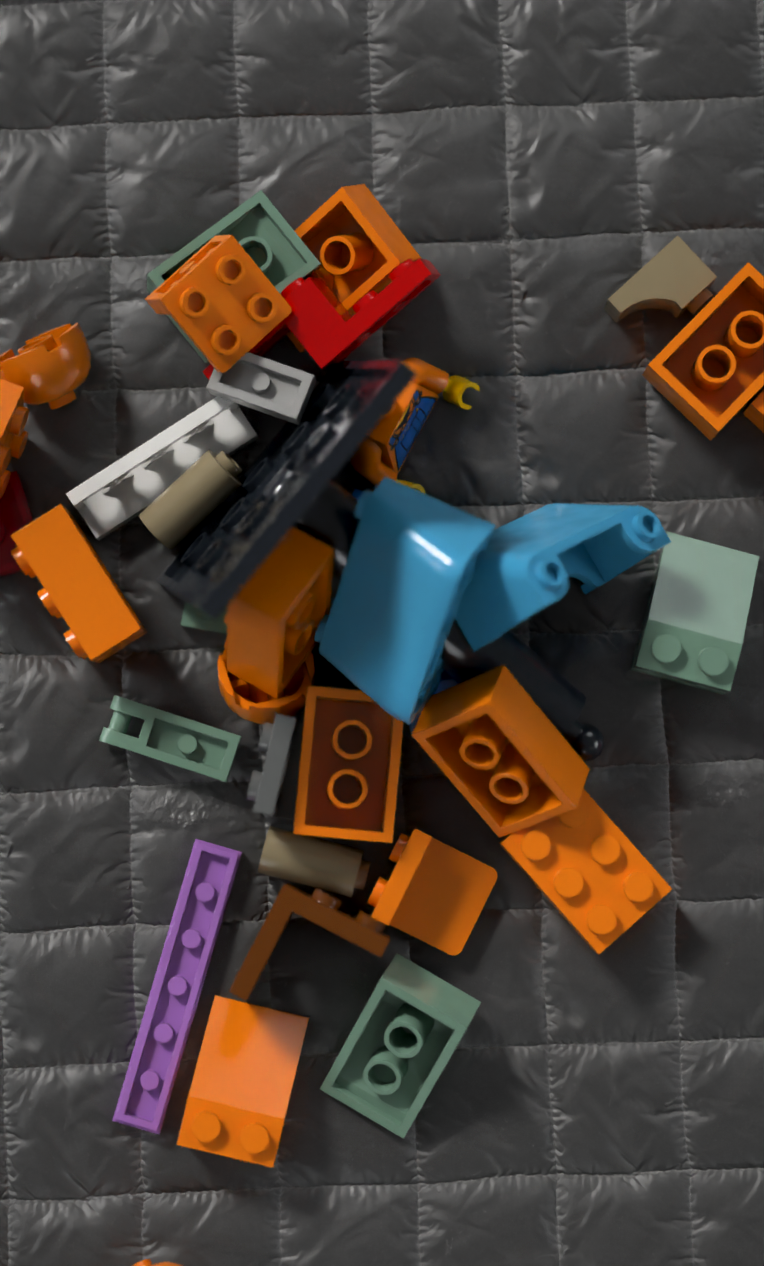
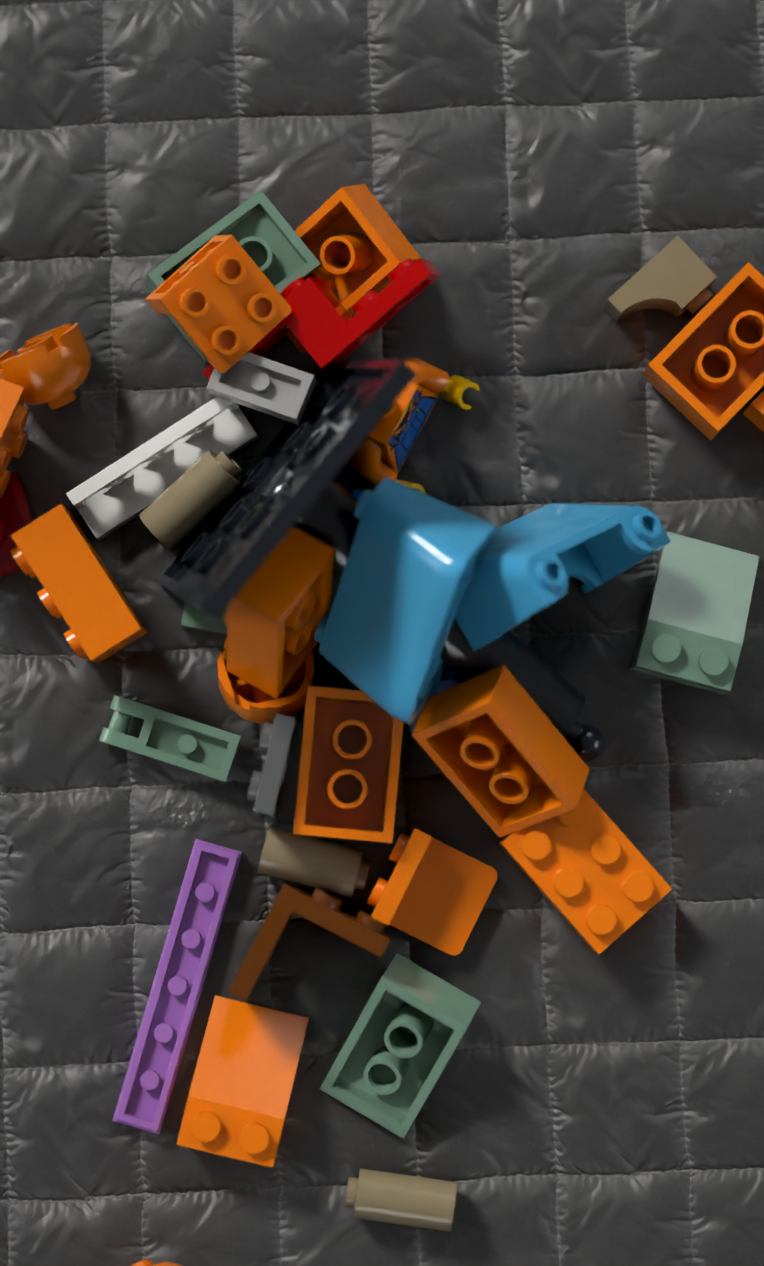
none -> dark tan brick [345,1168,457,1232]

